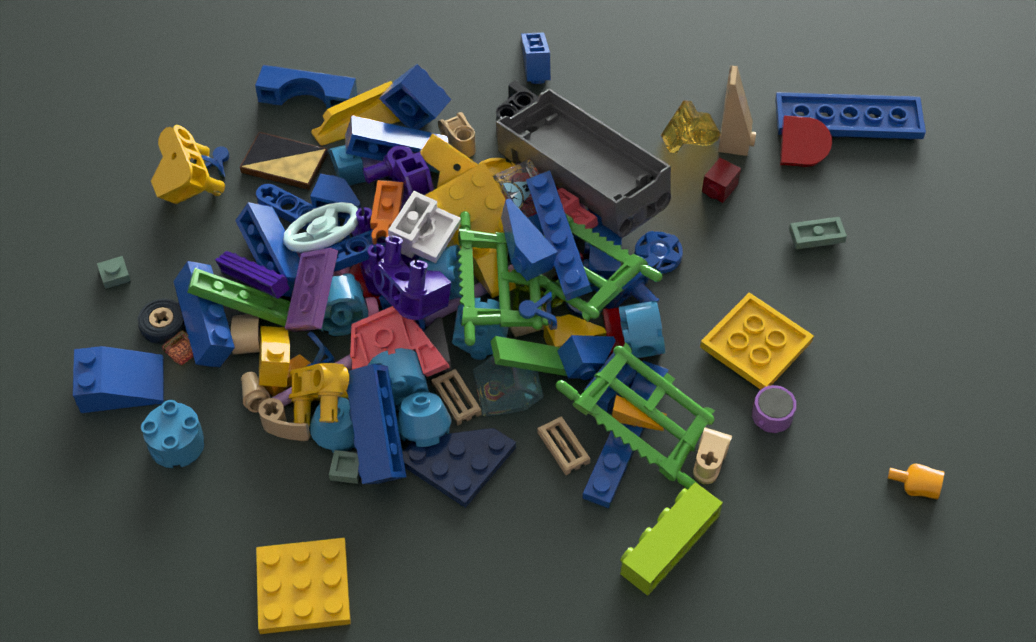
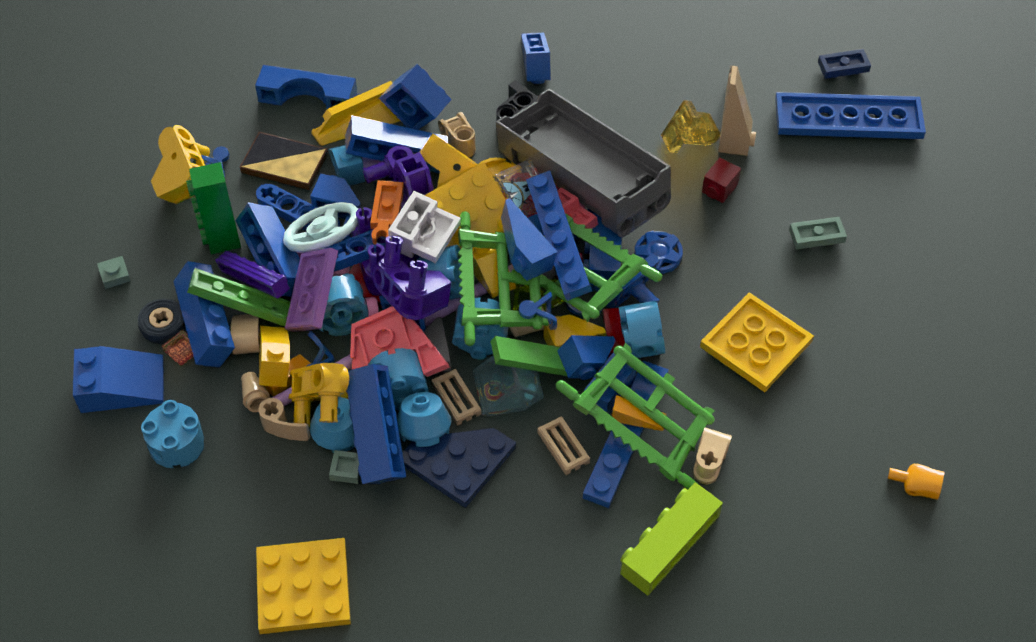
piece [752,385,796,433] -> none
red tile [780,115,832,167] -> none
none -> green brick [186,162,241,254]
none -> dark blue plate [818,49,871,79]

